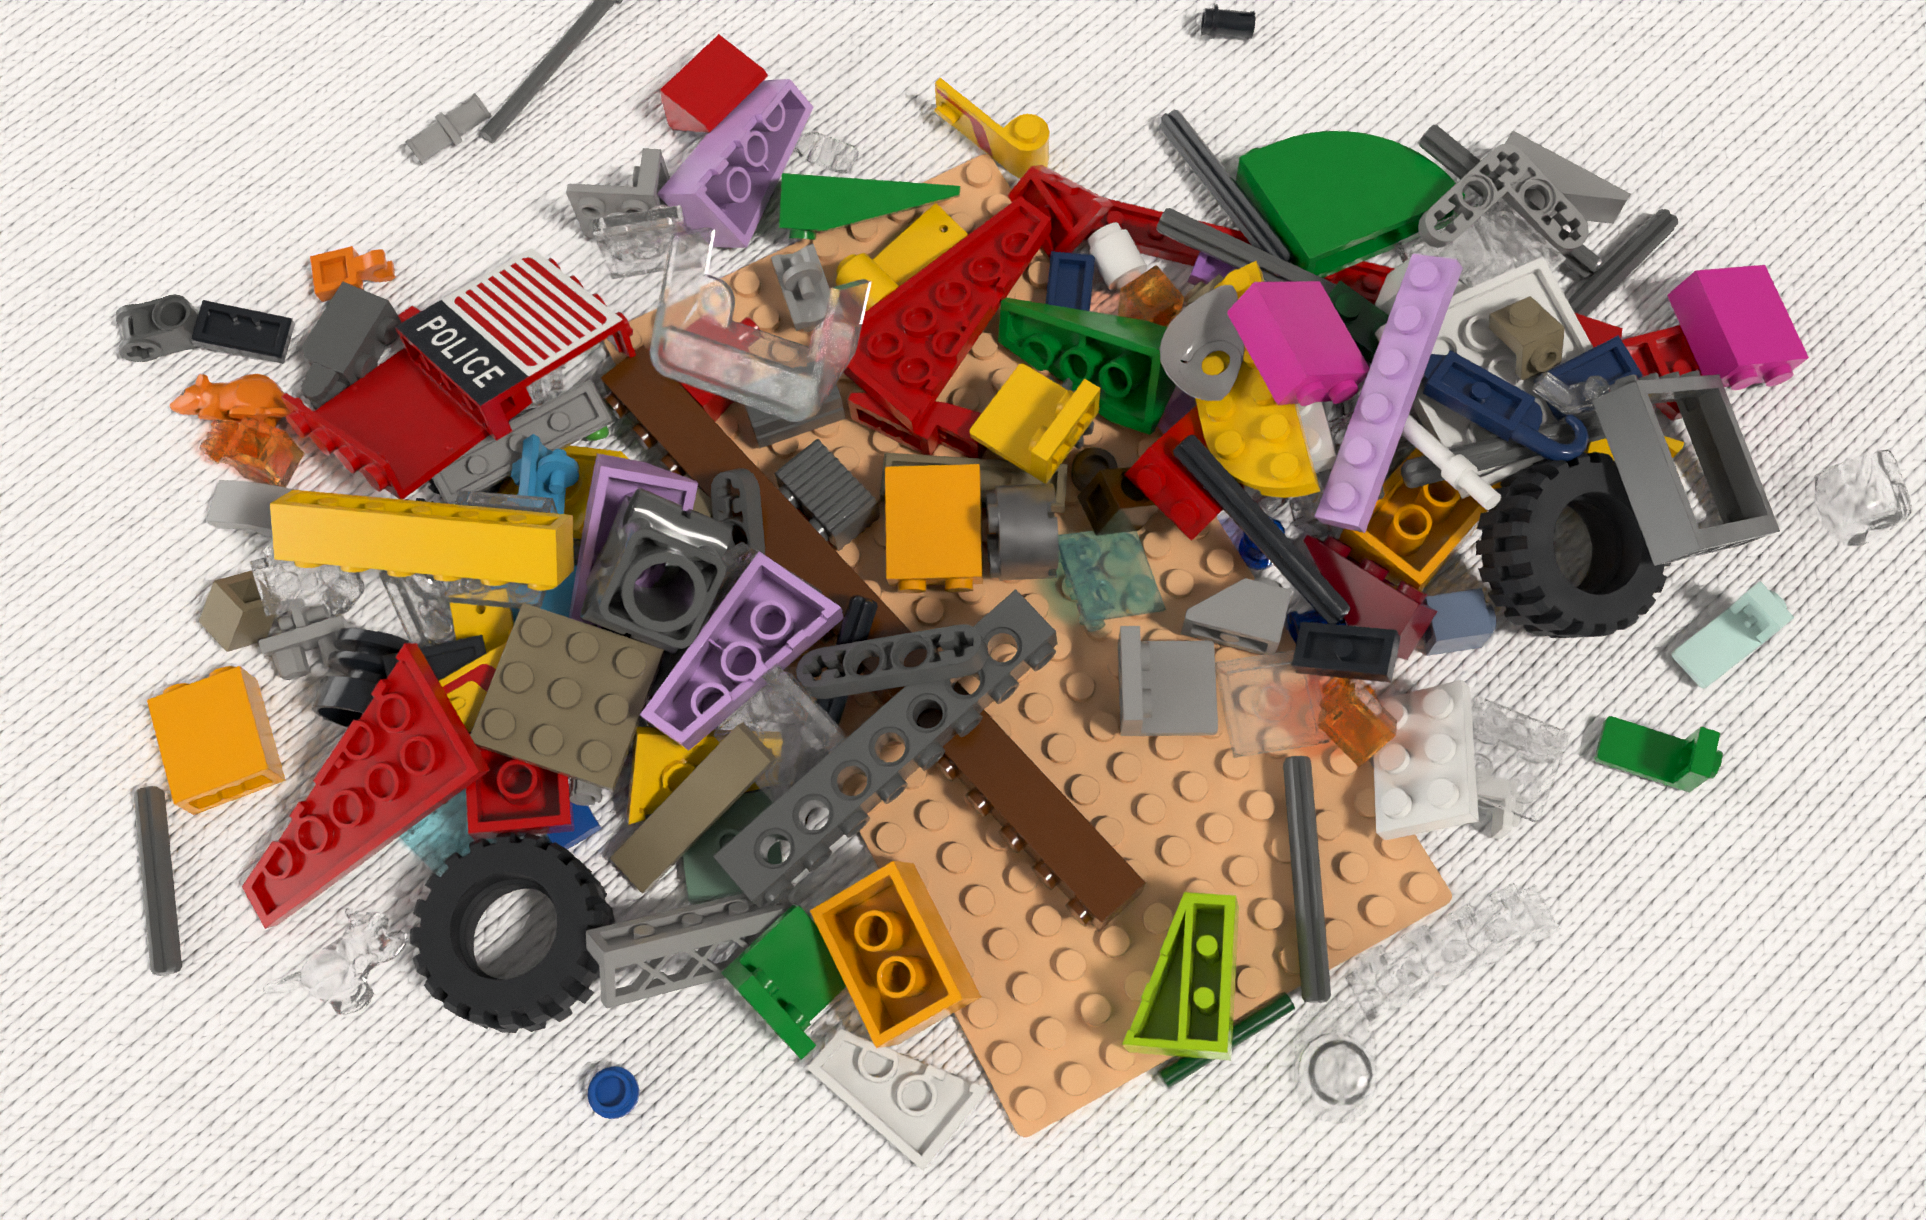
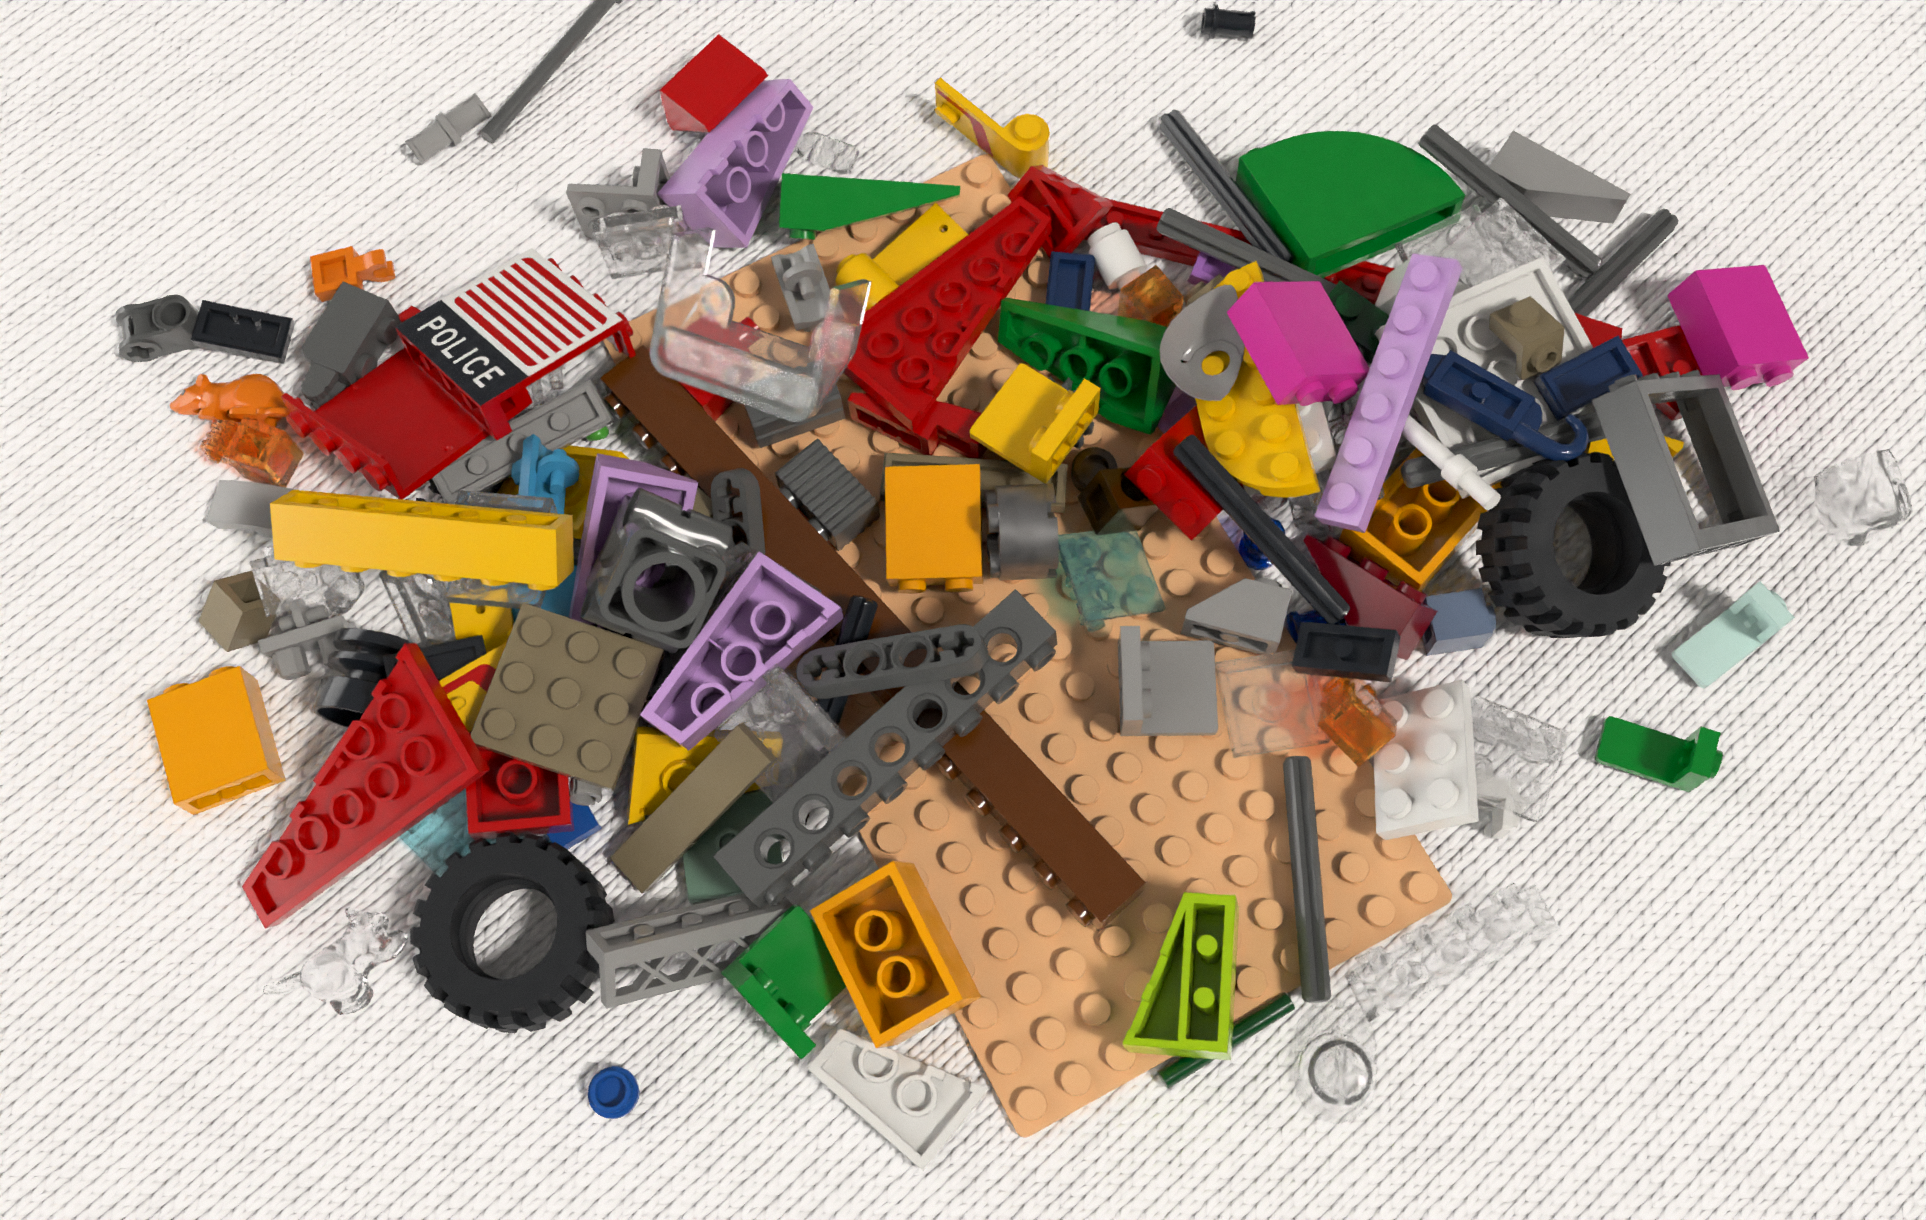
dark grey axle [134,786,182,976] -> none
light grey beam [1418,143,1589,255] -> none
clear arm [1532,371,1610,415] -> none

